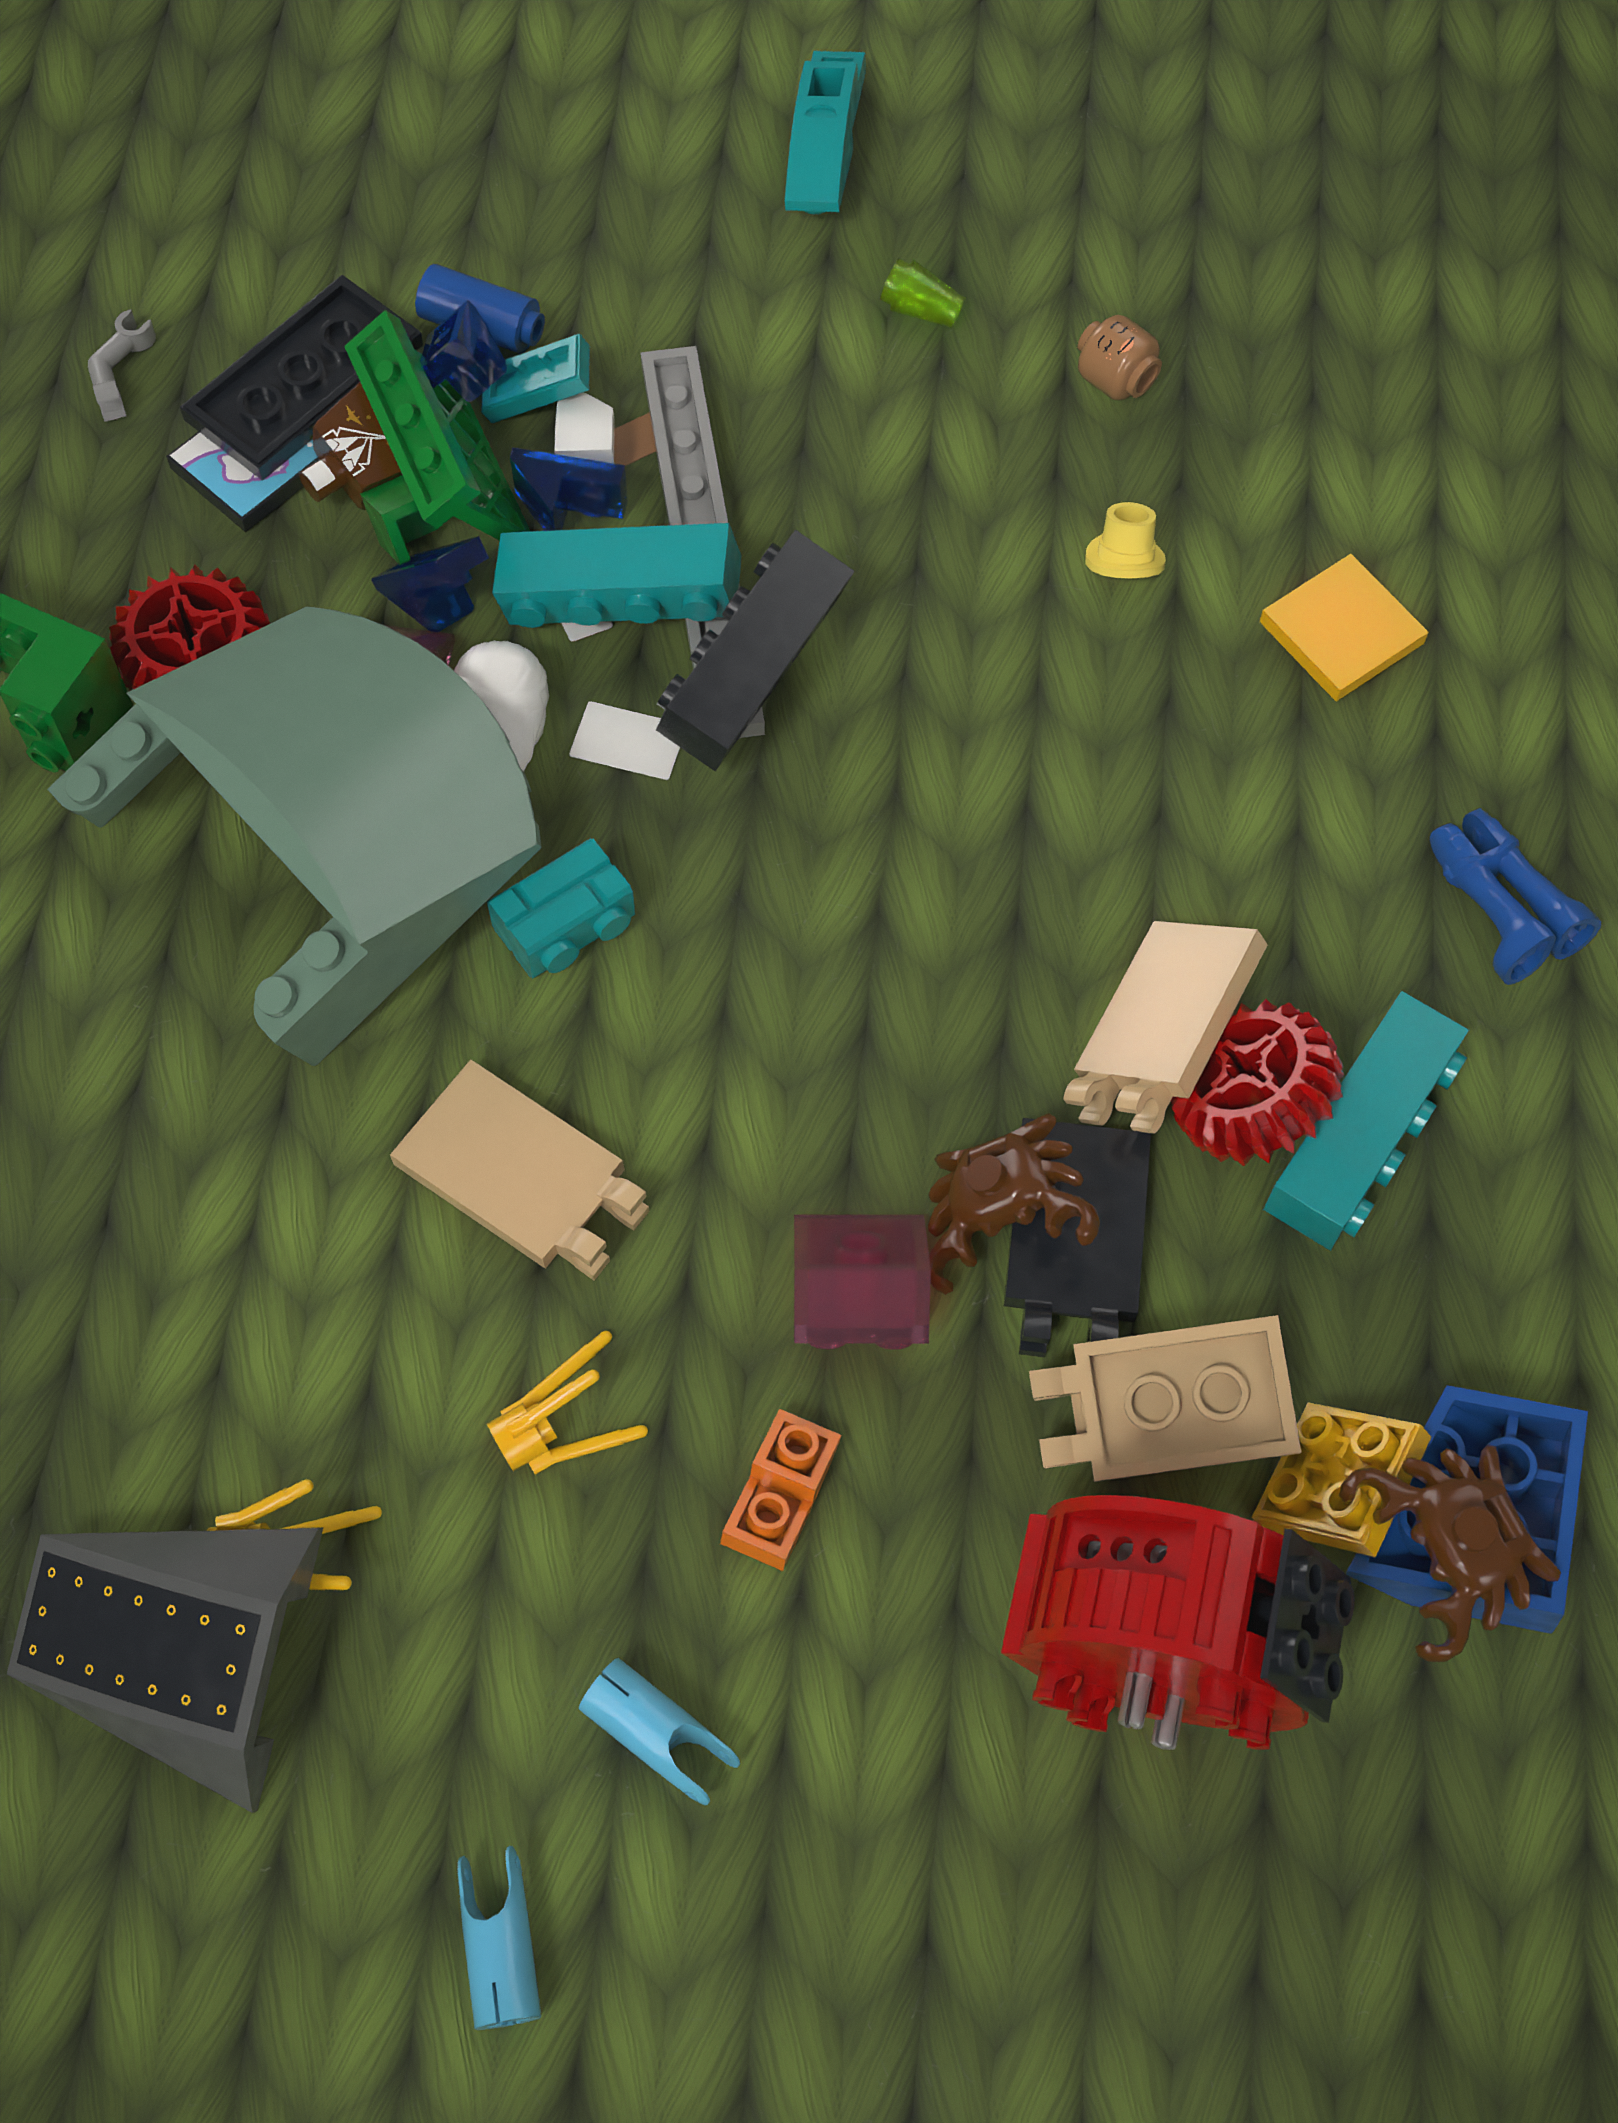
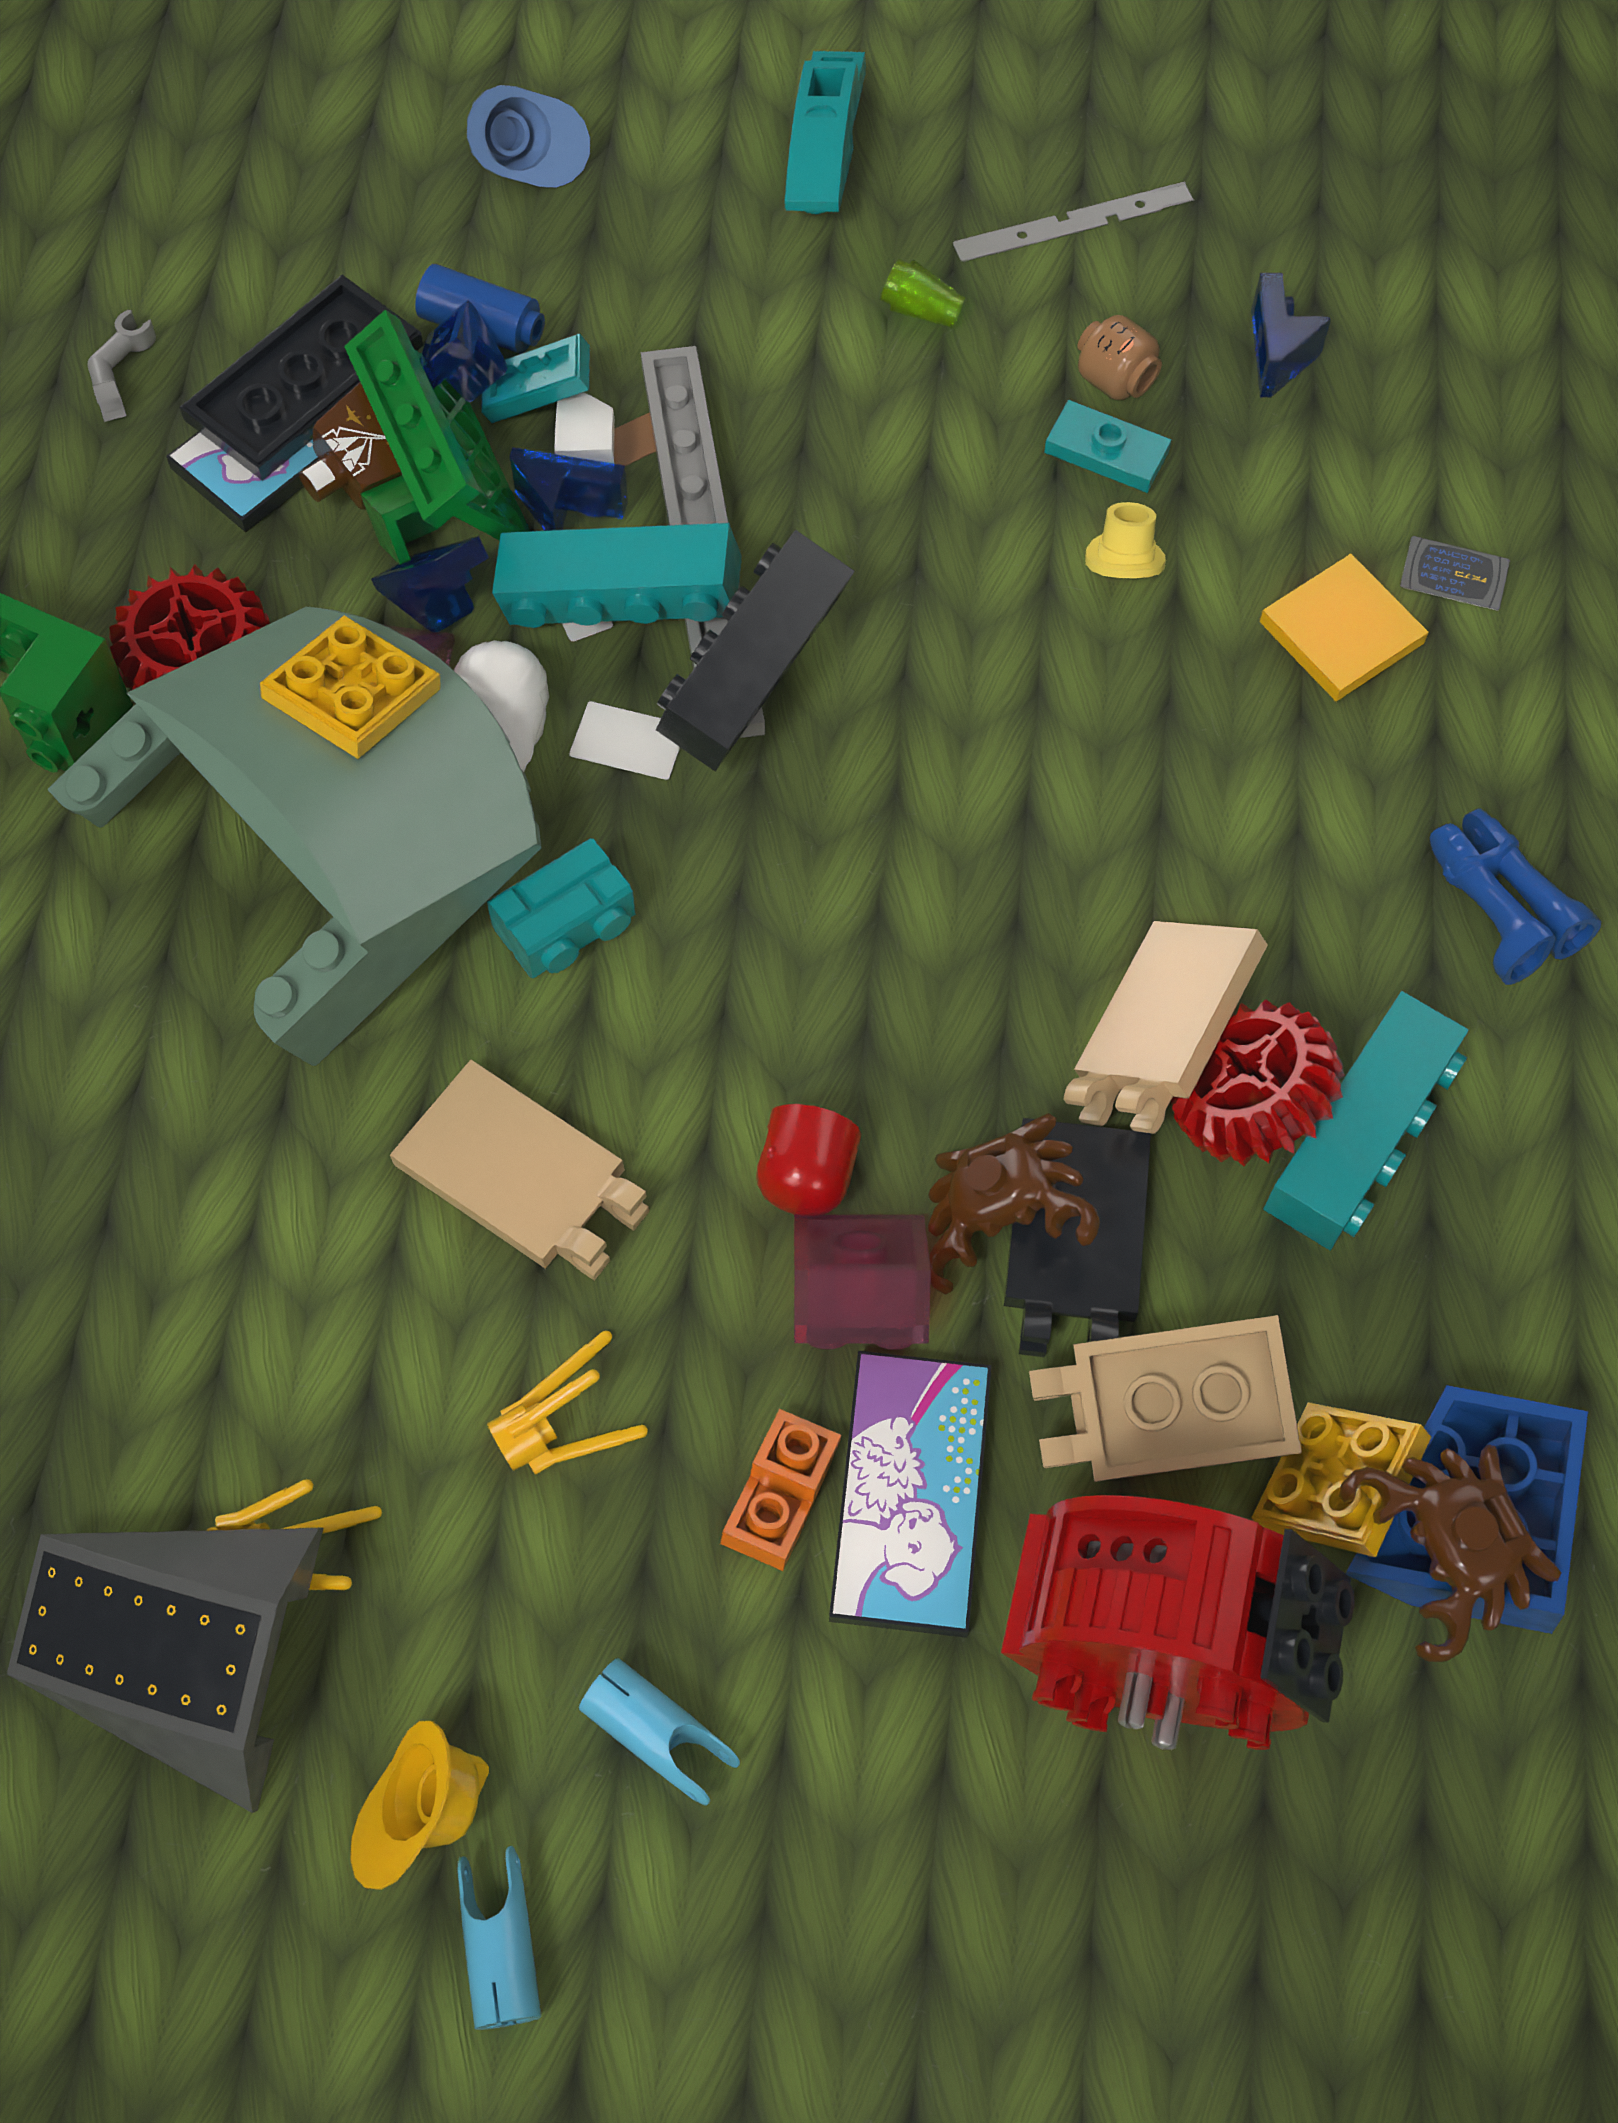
none -> yellow tile [260,615,440,759]
none -> yellow piece [350,1721,489,1890]
none -> medium blue piece [467,85,590,188]
none -> red helmet [756,1104,862,1216]
none -> tile [829,1351,991,1638]
none -> light grey piece [953,181,1194,262]
none -> teal plate [1044,400,1172,493]
none -> clear blue slope [1251,273,1331,398]
none -> sticker [1400,536,1510,610]

